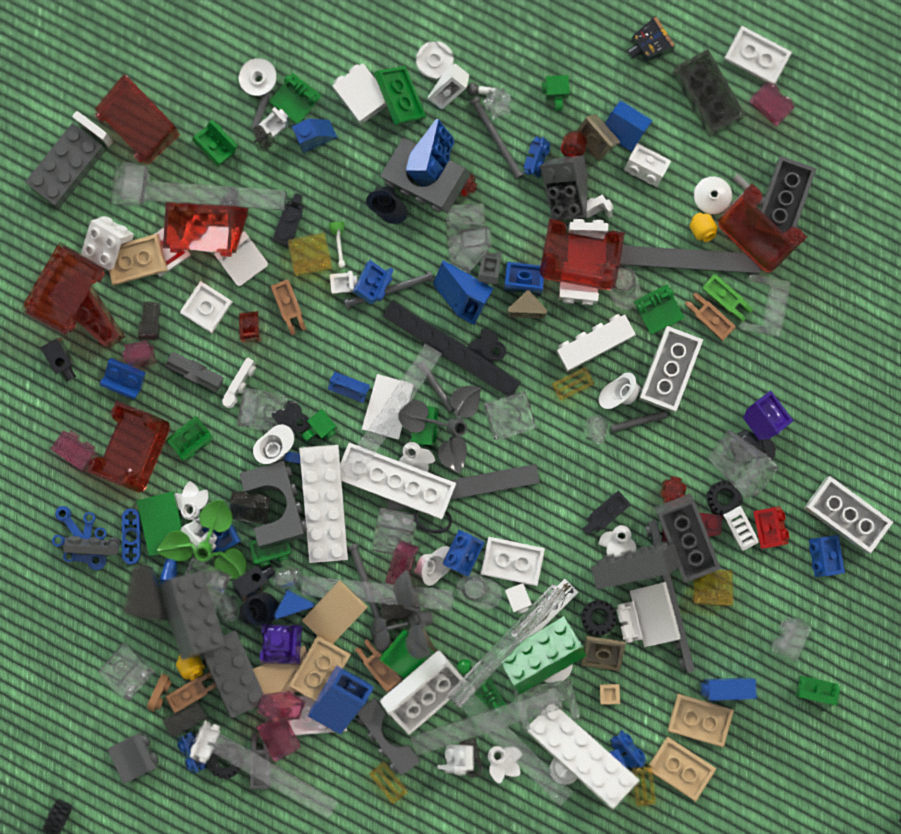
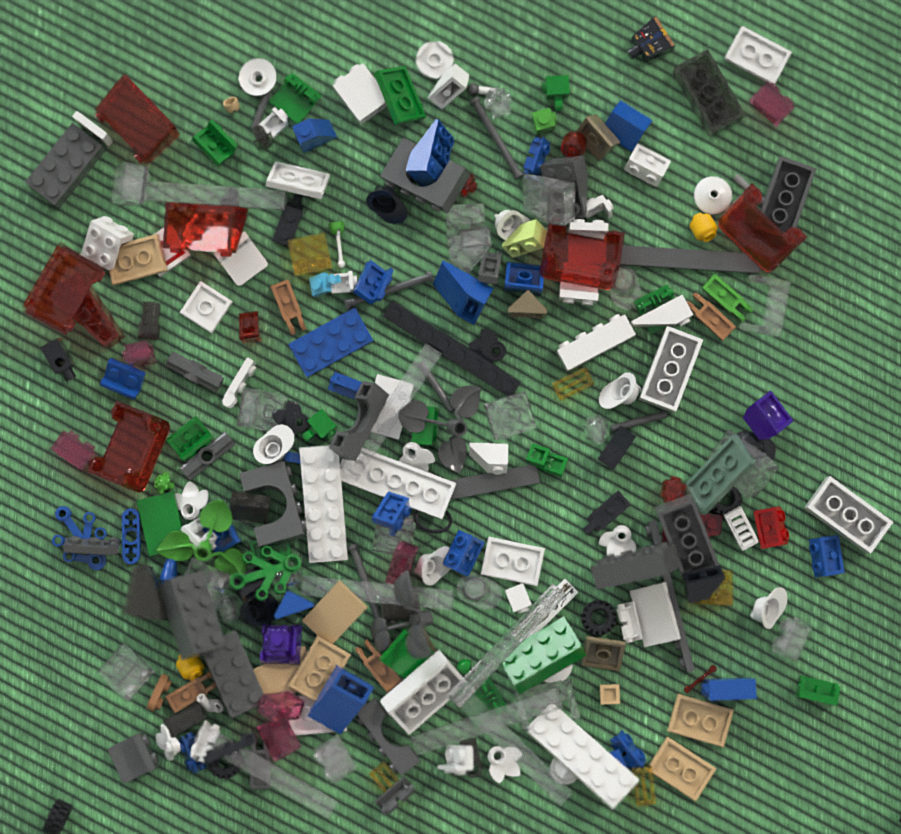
none -> bright green plant [154,472,174,494]
none -> white plate [156,724,180,761]
none -> dark grey piece [180,432,236,481]
none -> white arm [196,694,224,713]
none -> black hinge [203,732,256,764]
none -> tan hinge [223,97,240,113]
none -> green plant [229,546,301,601]
none -> white tile [266,162,330,199]
none -> blue plate [288,308,374,378]
none -> medium azure plate [309,272,341,297]
none -> clear slope [314,734,357,784]
none -> dark grey arch [328,381,389,461]
none -> blue bracket [372,491,411,536]
none -> dark grey hinge [374,776,415,815]
none -> white slope [469,443,508,475]
none -> white piece [494,210,530,240]
none -> yellowish green slope [502,219,547,258]
none -> clear slope [523,174,575,226]
none -> green slope [526,443,568,478]
none -> bright green brick [531,108,558,136]
none -> black slope [598,425,636,470]
none -> white slope [630,295,693,327]
none -> black slope [682,565,725,603]
none -> sand green plate [684,434,755,515]
none -> clear red hinge [684,665,717,693]
none -> white piece [750,587,787,629]

